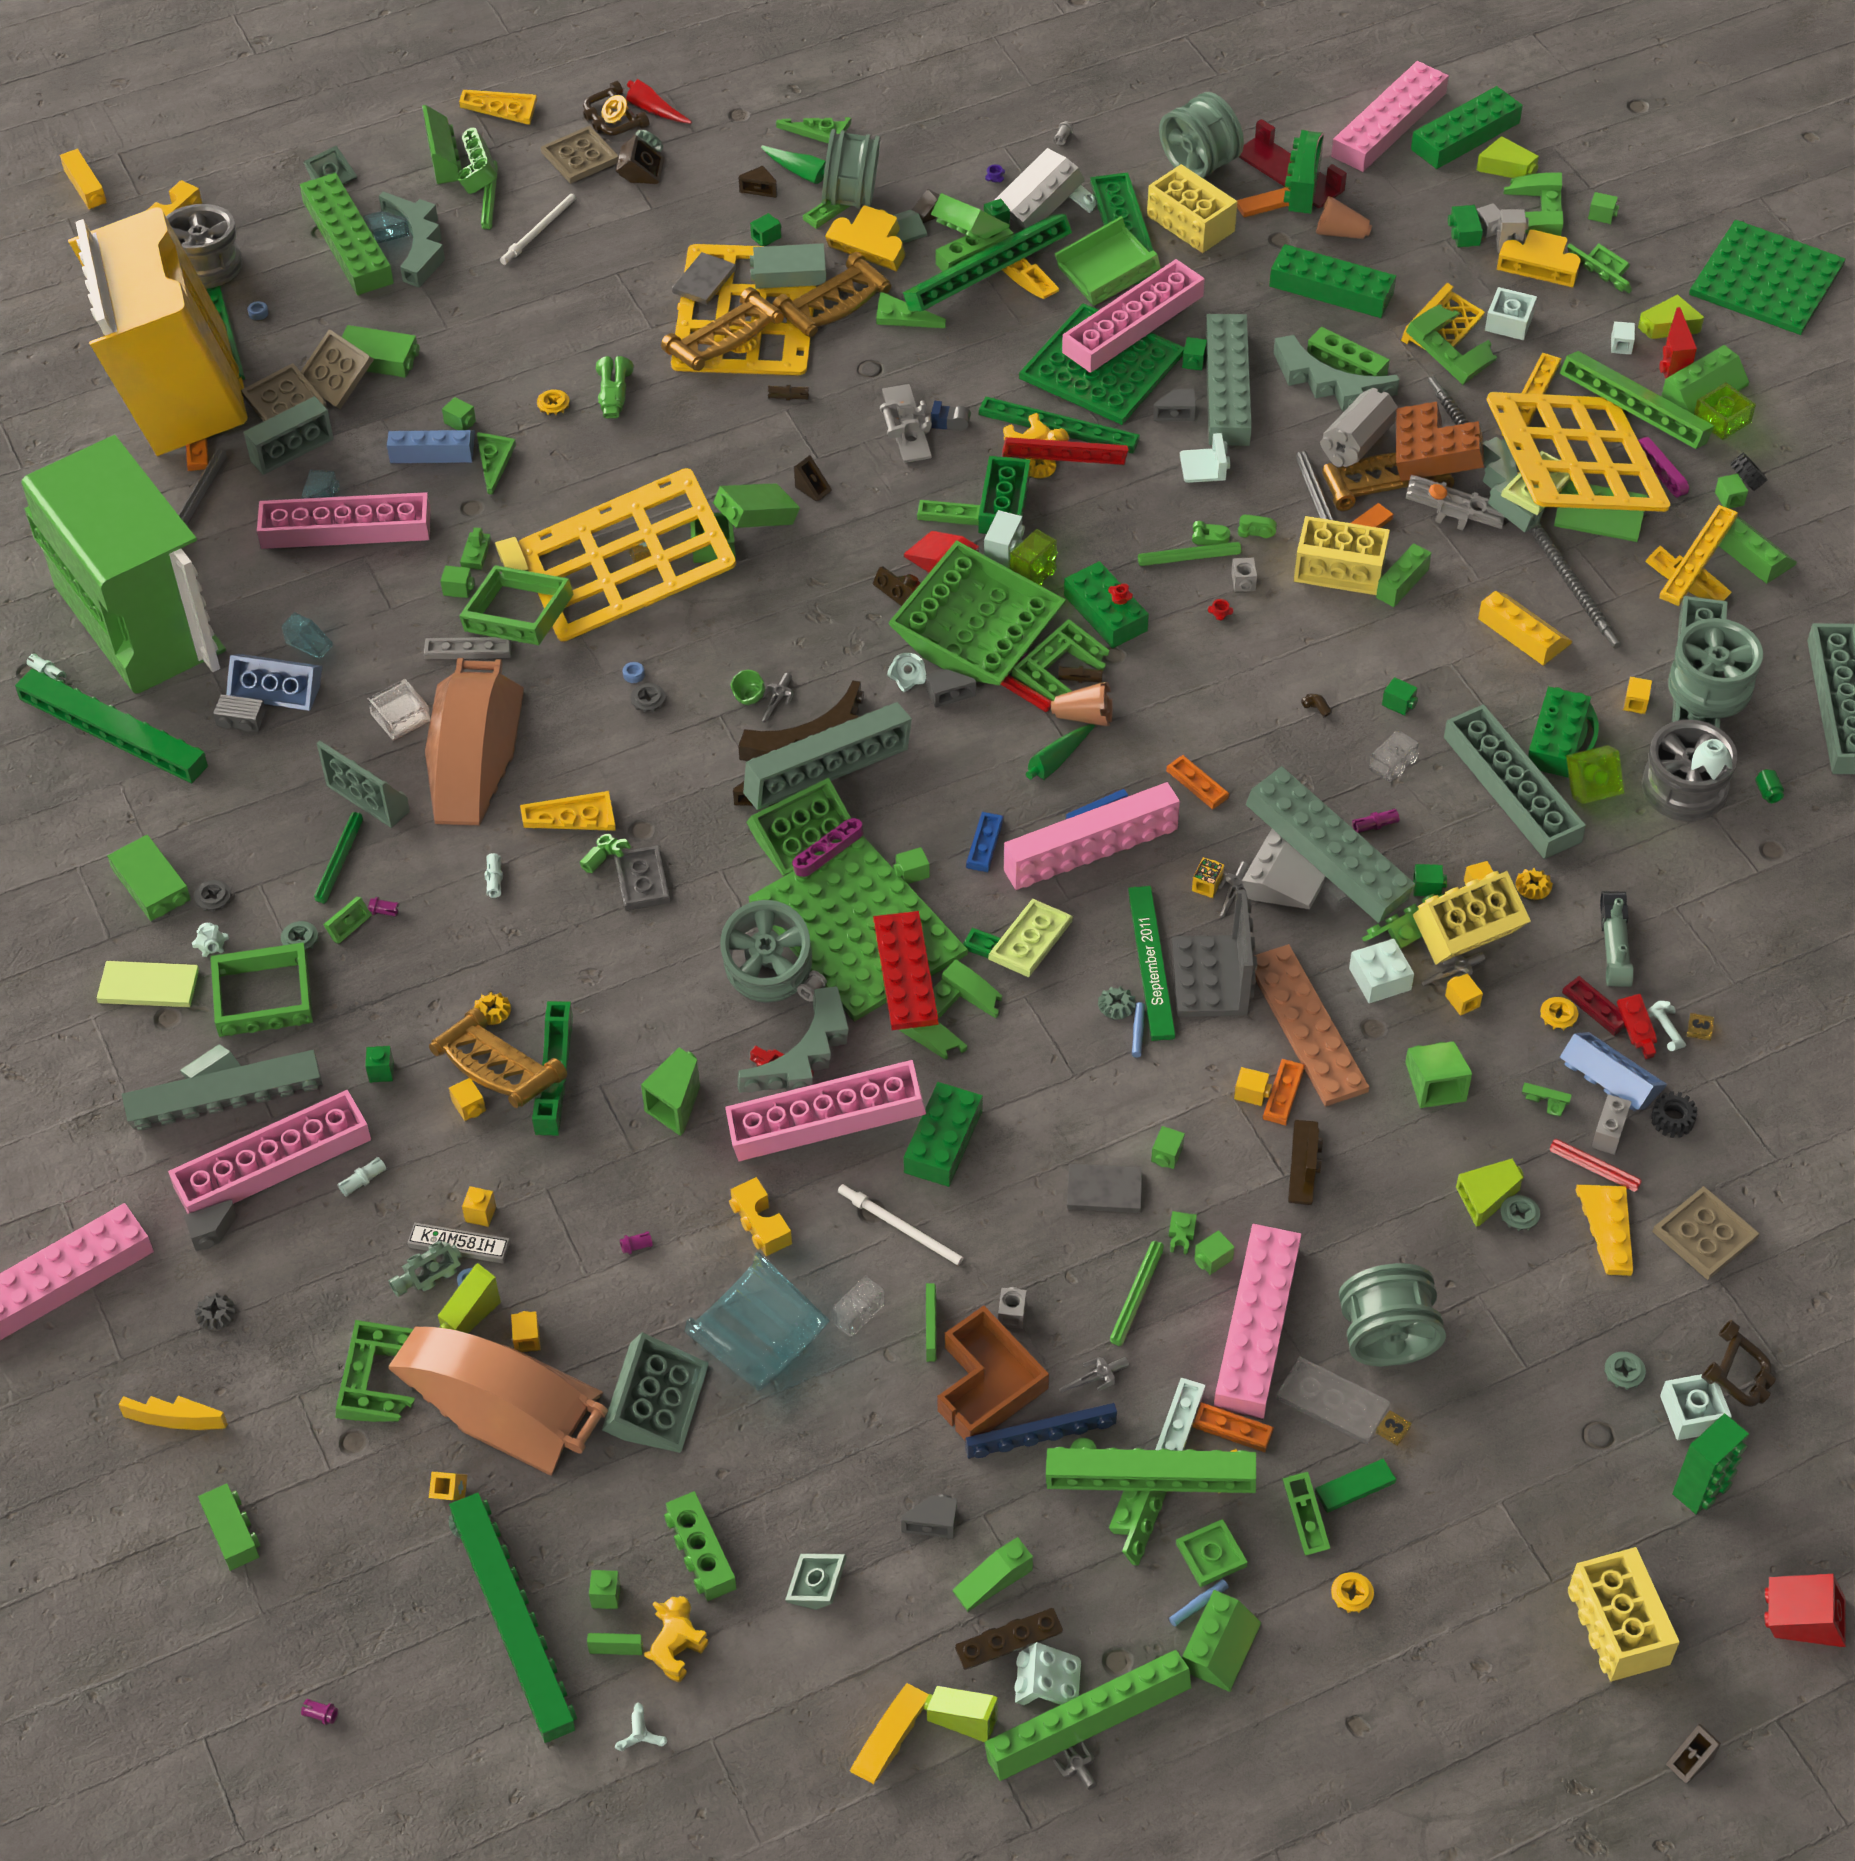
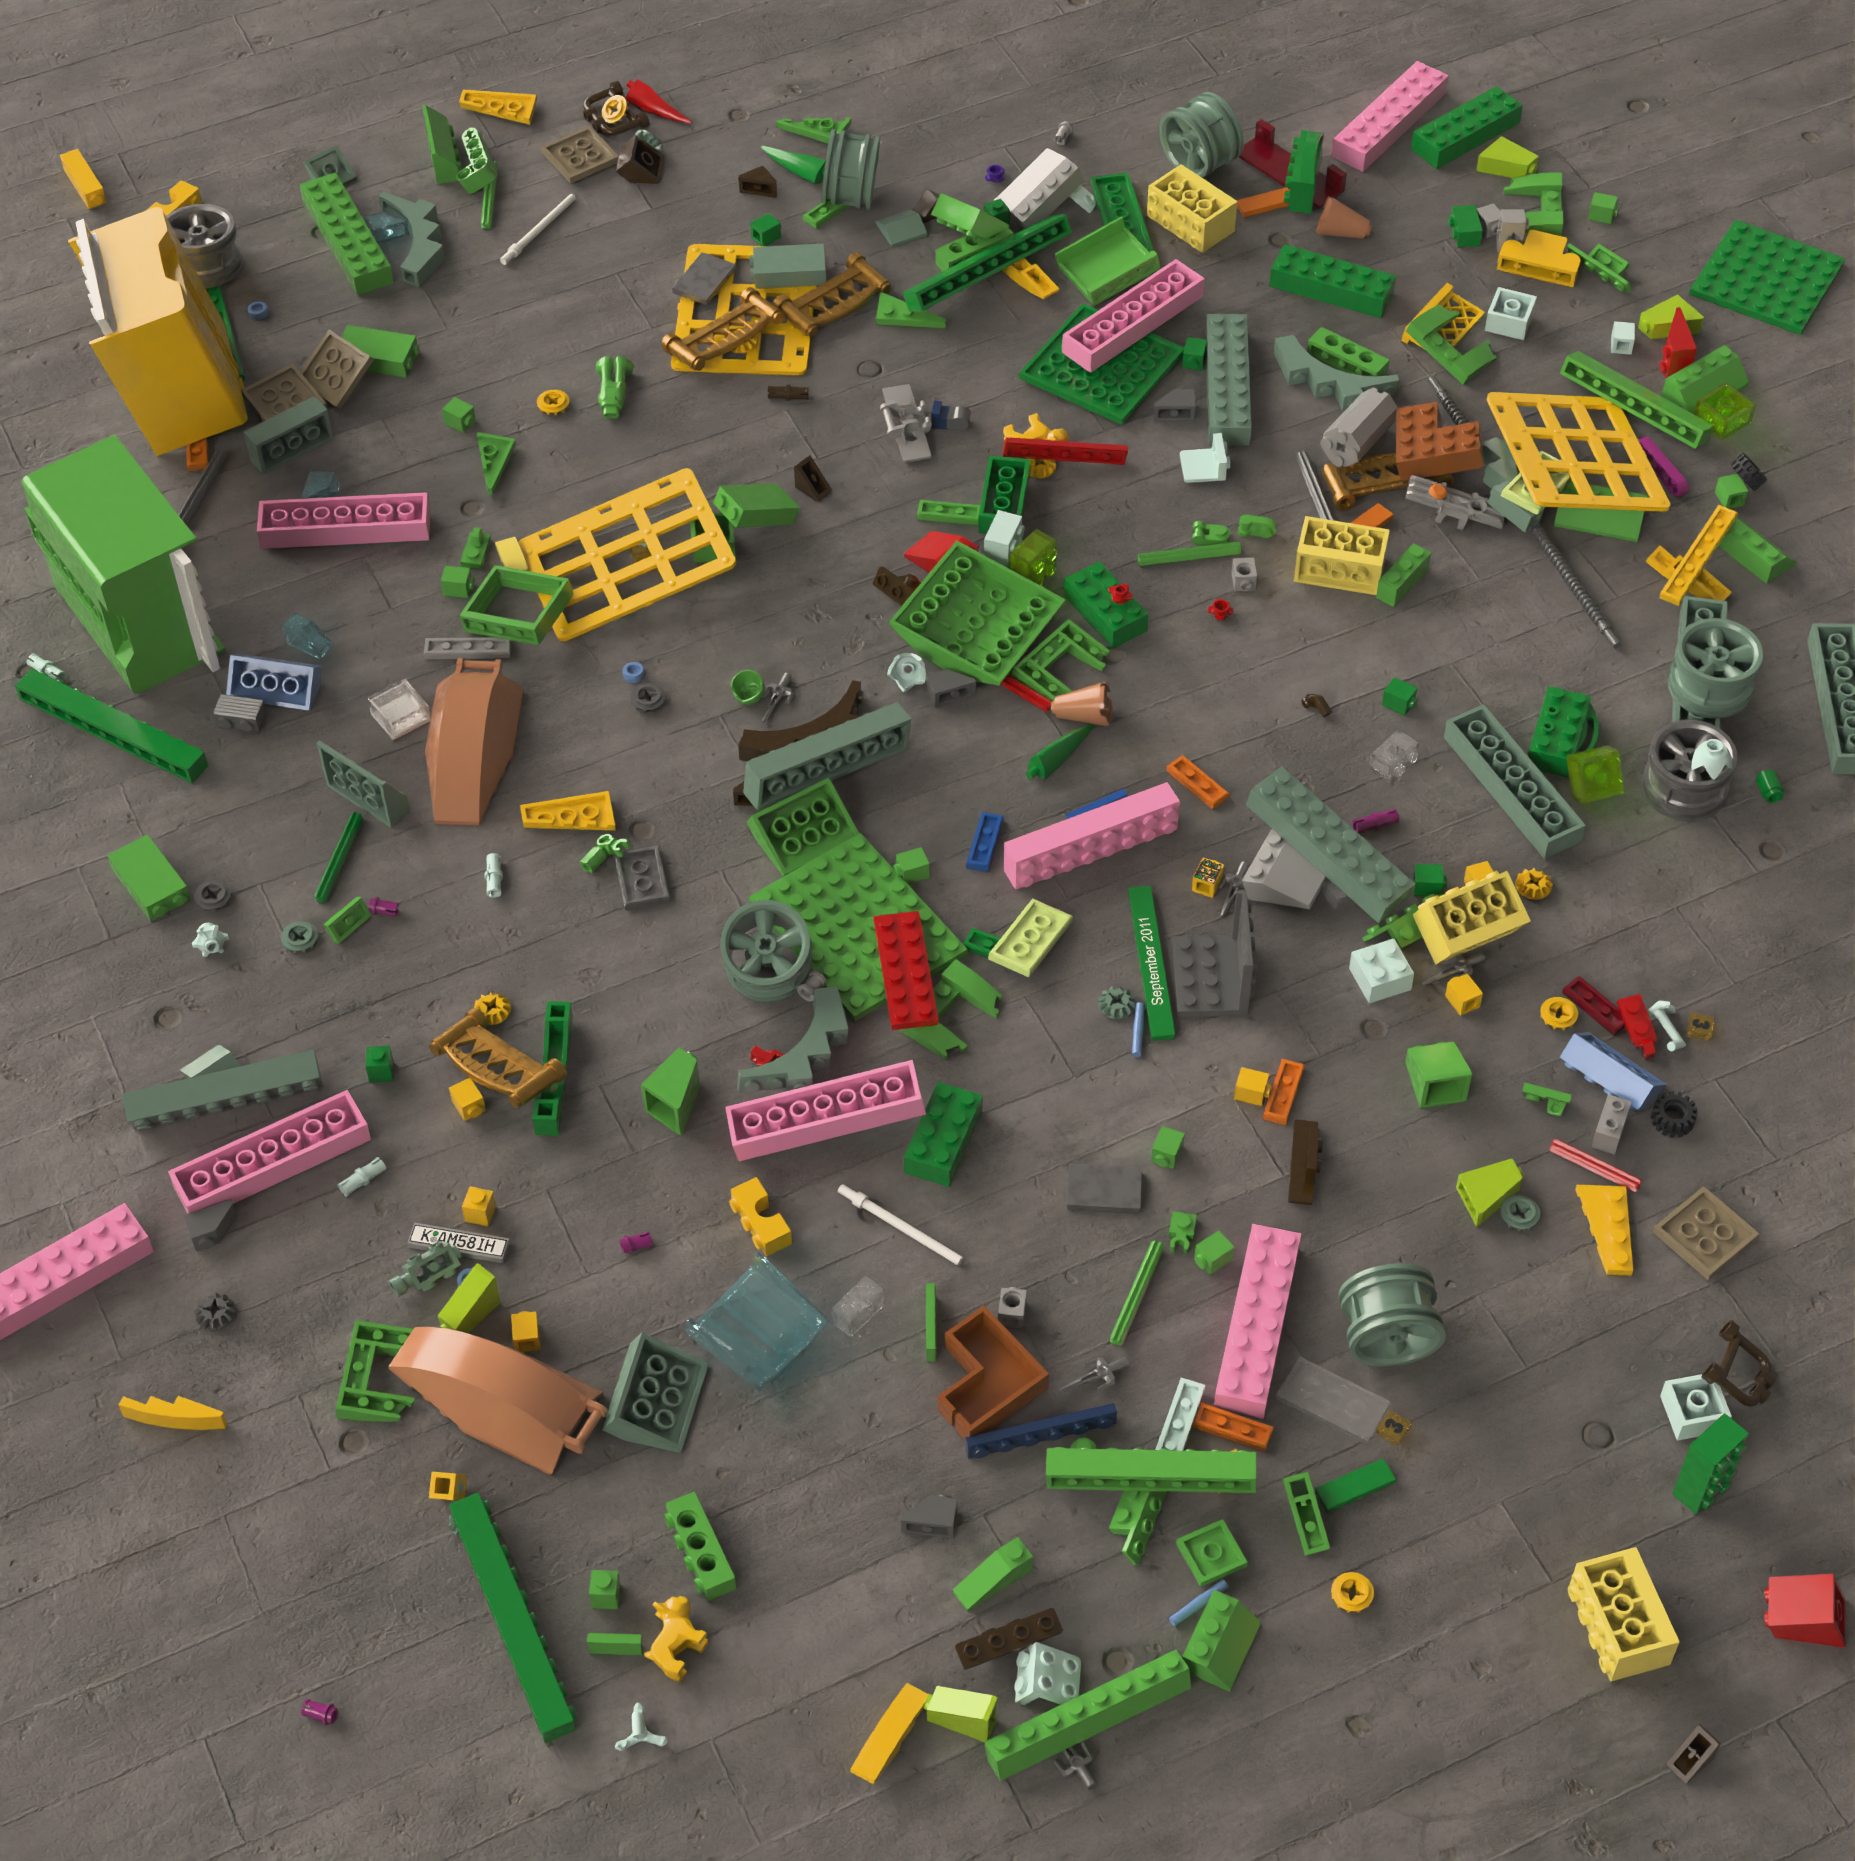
yellowish green tile [97,961,199,1007] -> none
bright green brick [198,1483,261,1571] -> none
bright green window [211,942,313,1037] -> none
medium blue slope [387,430,475,463] -> none
sand green slope [785,1554,847,1610] -> none
magenta beam [792,818,864,877] -> none
yellow brick [825,205,905,272] -> none
green tile [979,396,1140,454] -> none
dark brown pin [1058,666,1103,683] -> none
nougat plate [1254,944,1369,1107] -> none
yellow slope [1478,591,1572,666] -> none
yellow tile [1501,353,1562,436] -> none
sand green piece [1600,891,1633,987] -> none
sand green gear [1604,1352,1646,1390] -> none
yellow brick [1623,677,1652,714] -> none

